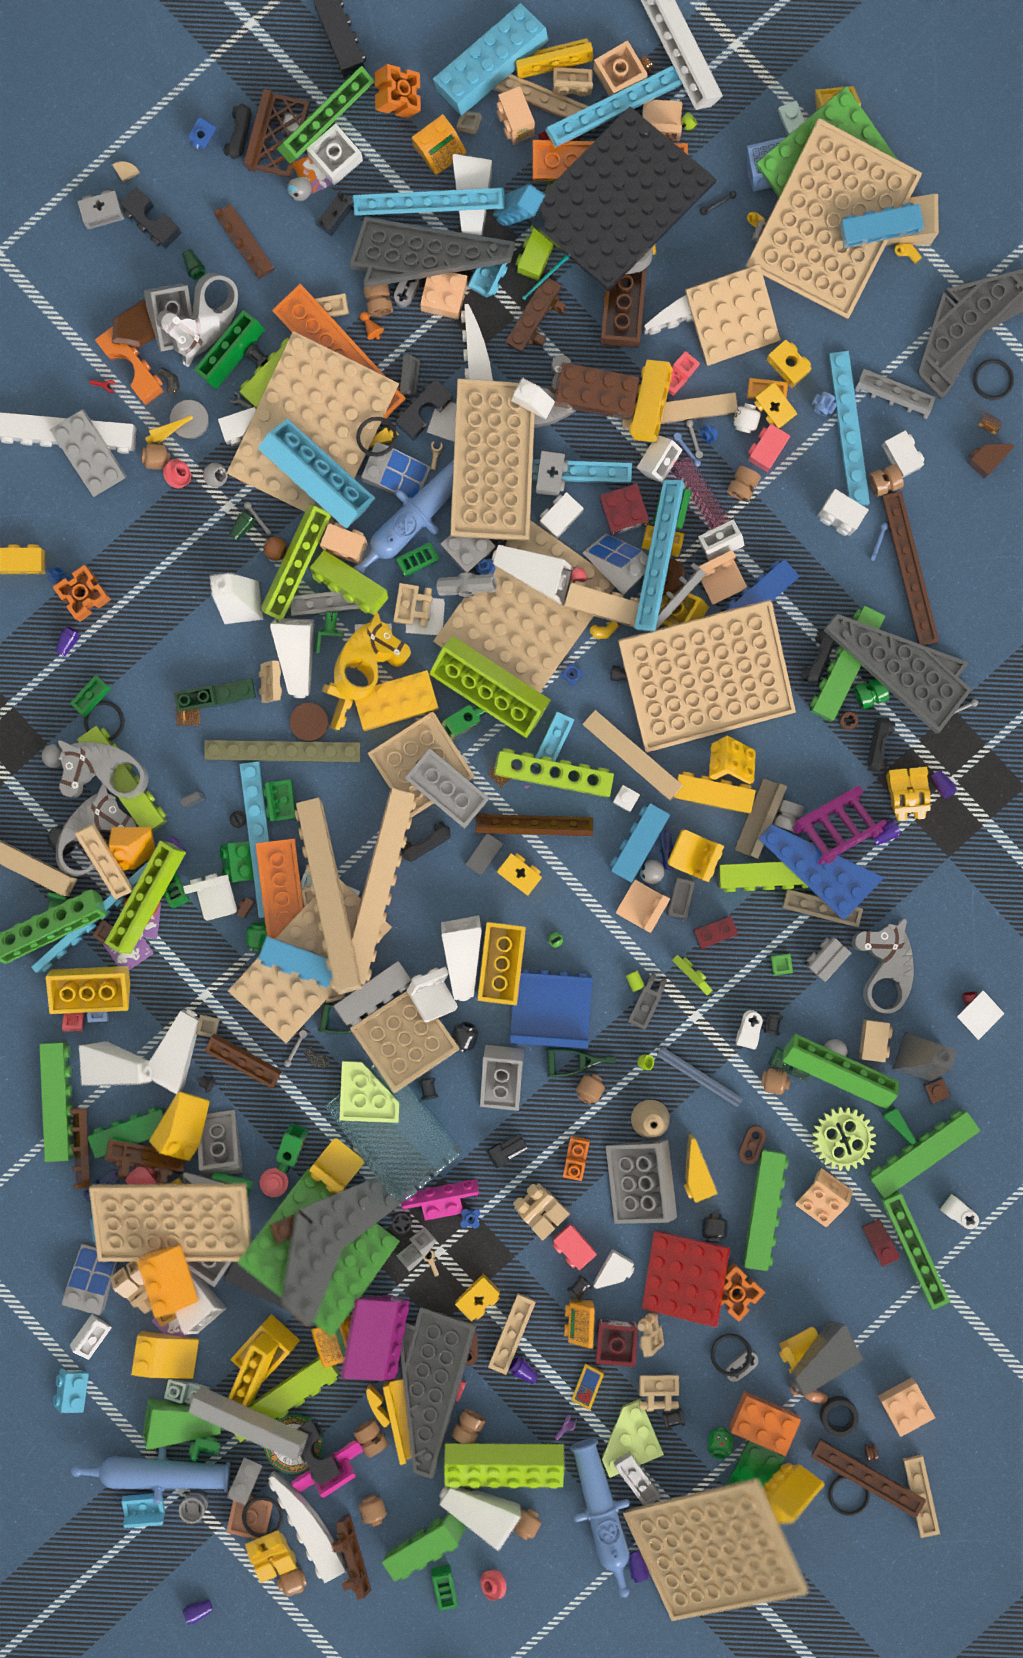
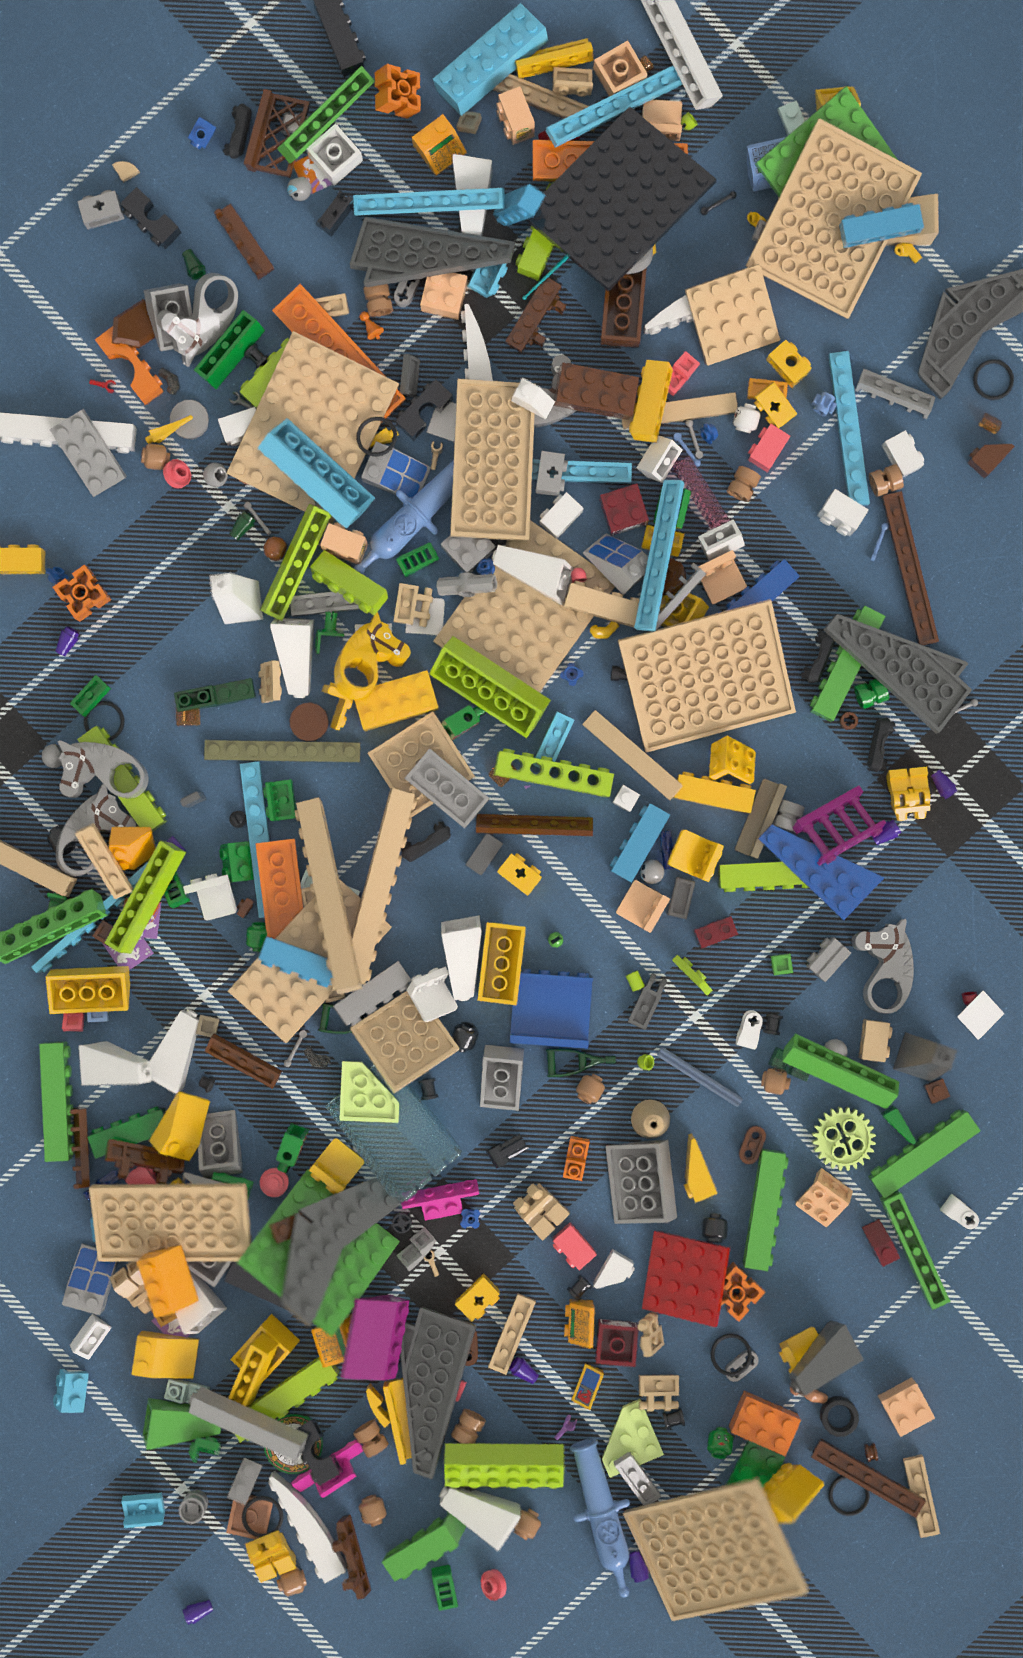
medium blue piece [71,1446,231,1504] -> none
dark tan plate [782,889,863,927] -> none

